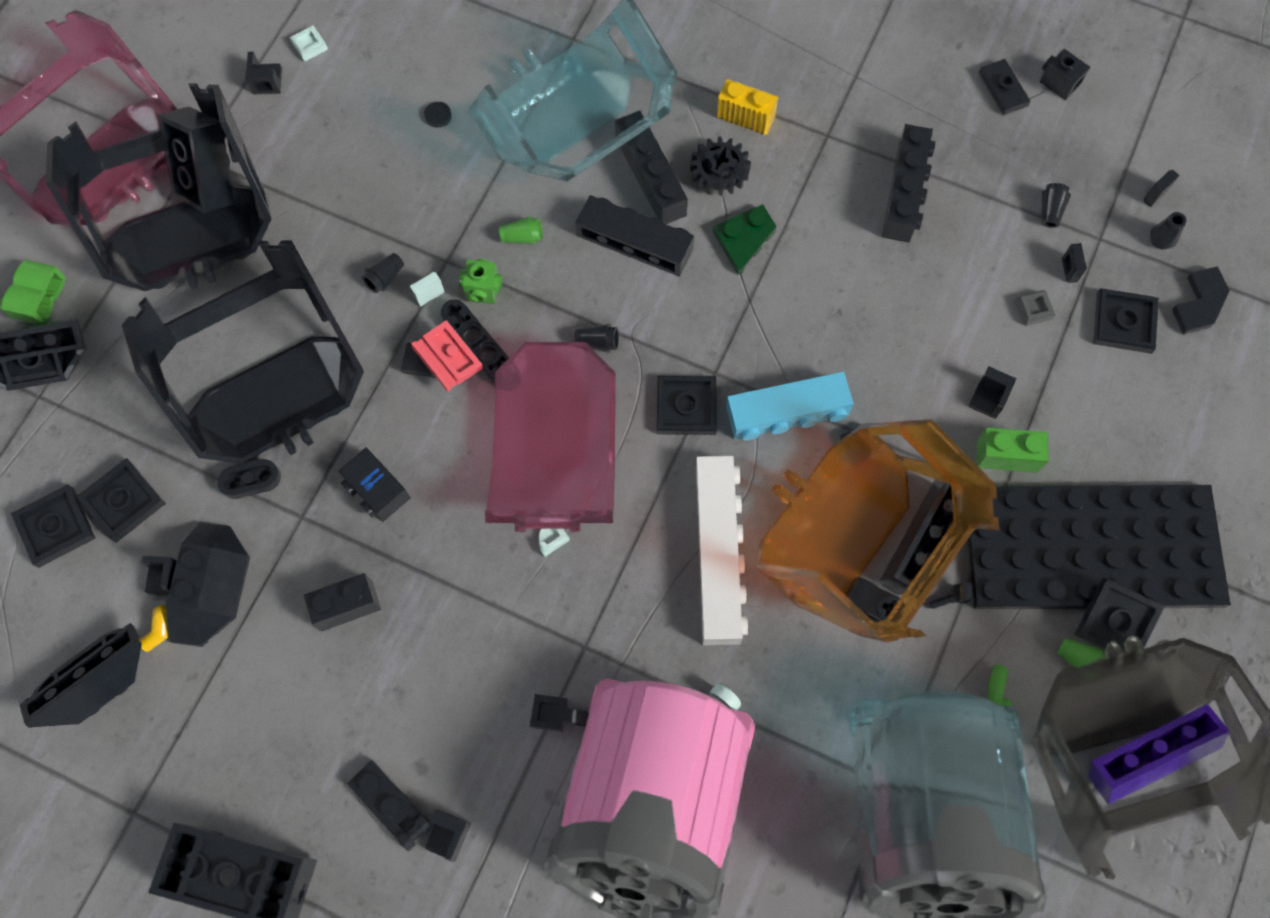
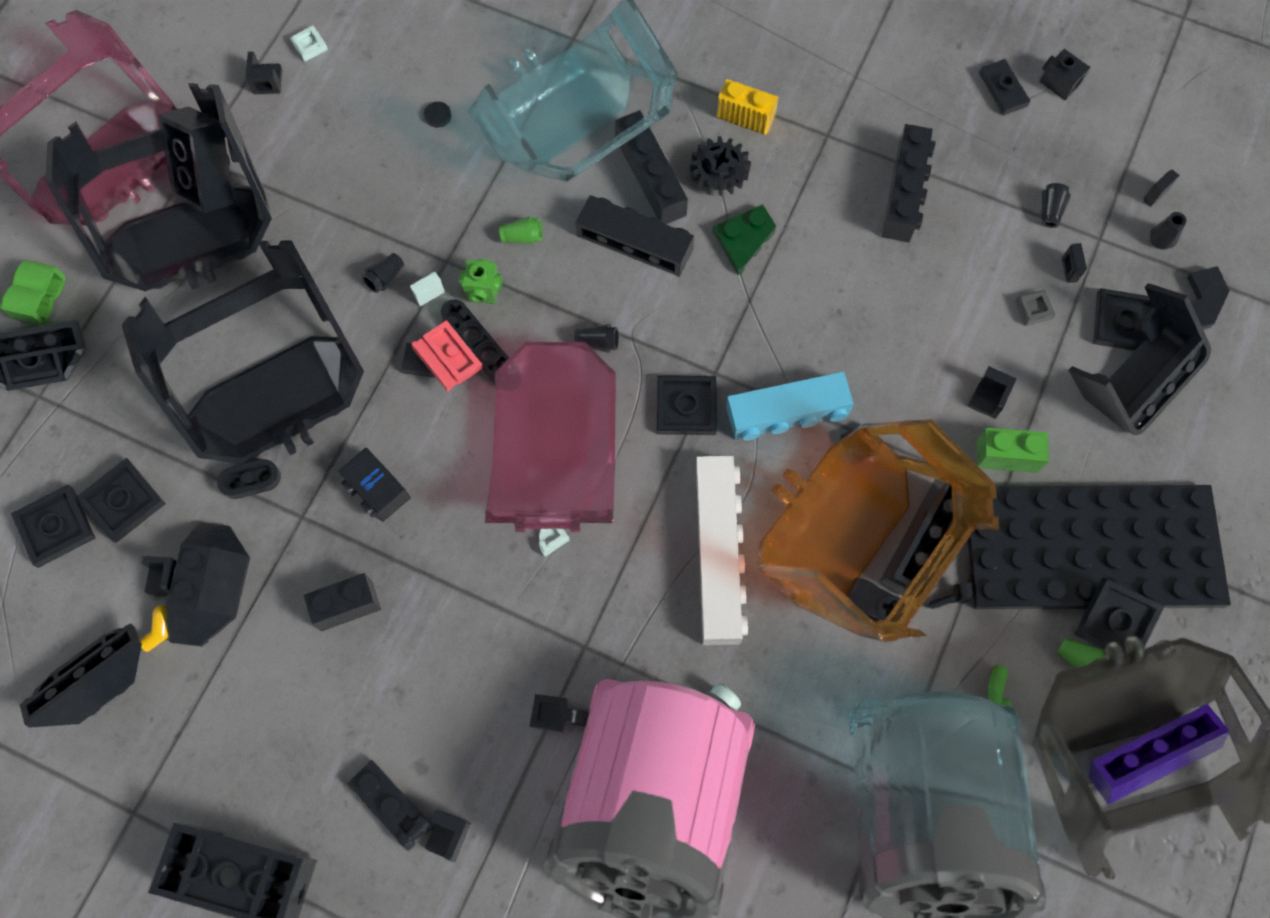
none -> black windscreen [1068,283,1211,435]

